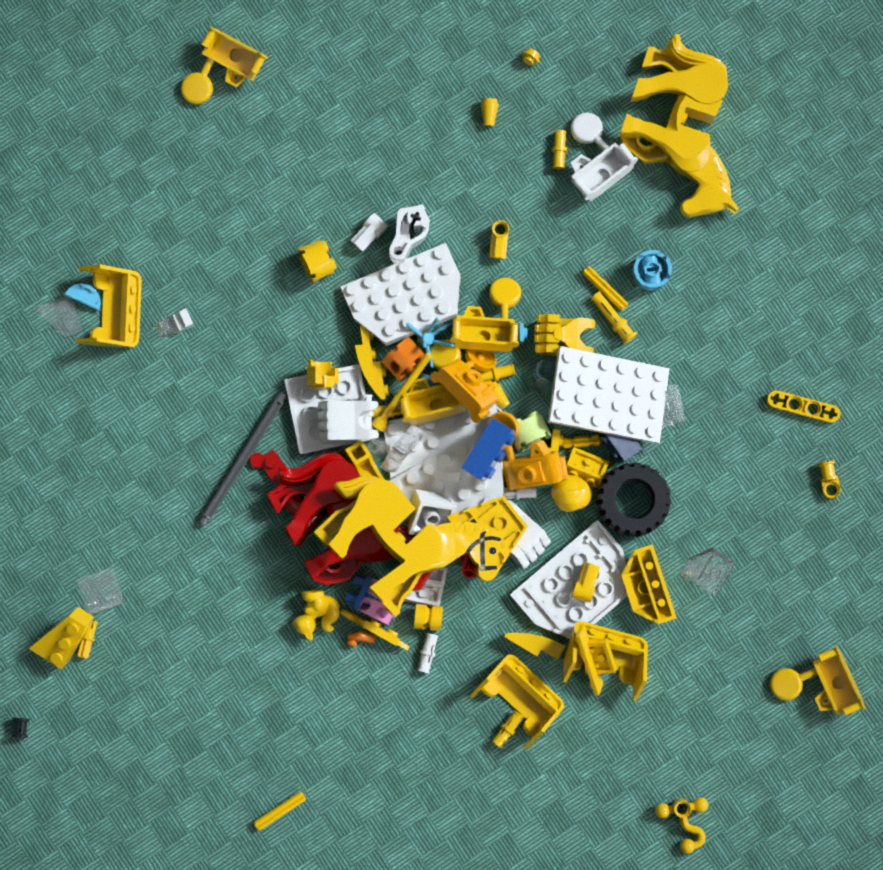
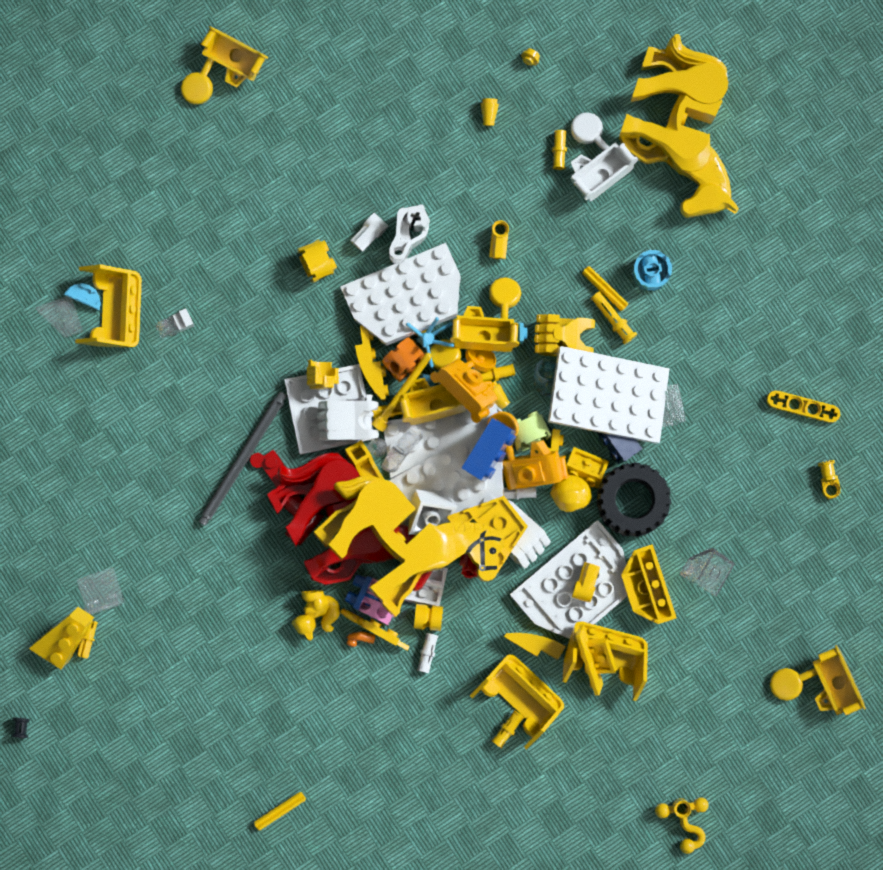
yellow axle [563,435,600,449] -> none

